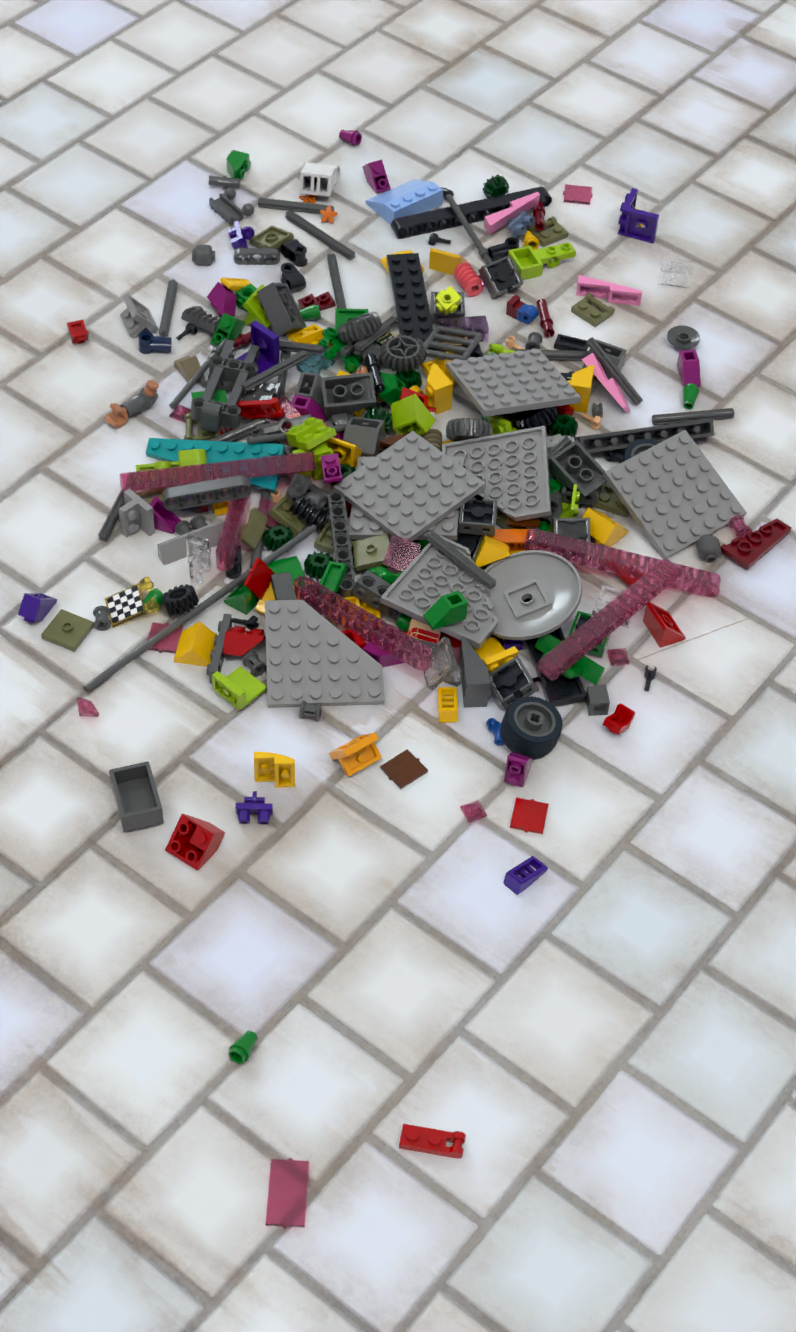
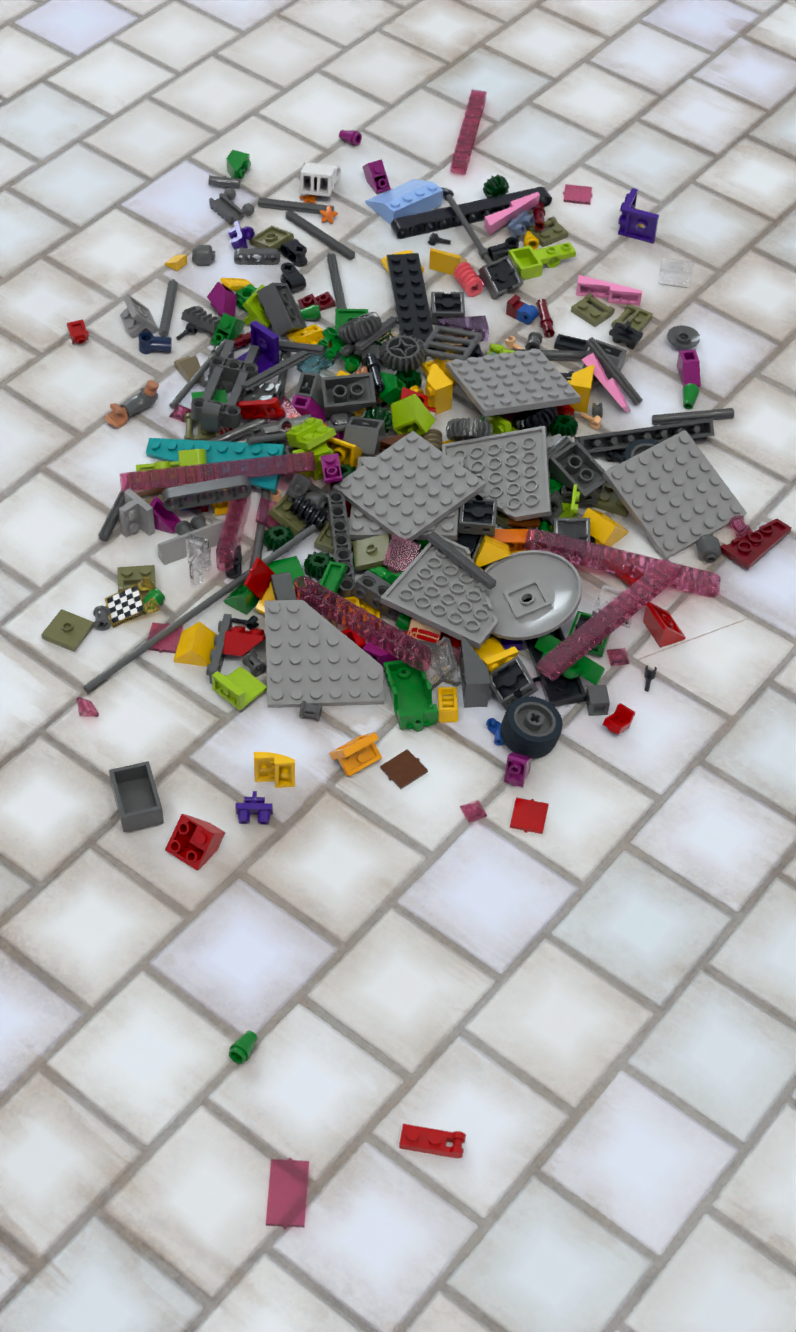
dark purple slope [18,593,57,623] -> none
black tyre [162,584,199,616] -> none
olive slope [240,507,268,550] -> none
green slope [423,590,468,630] -> none
neon yellow brick [435,286,461,315] -> none
dark purple slope [503,856,548,895] -> none
none -> olive plate [117,565,156,593]
none -> yellow slope [165,254,187,271]
none -> green piece [383,657,438,732]
none -> clear pink beam [450,90,487,174]
none -> black hips [609,321,643,349]
none -> olive plate [611,304,653,332]

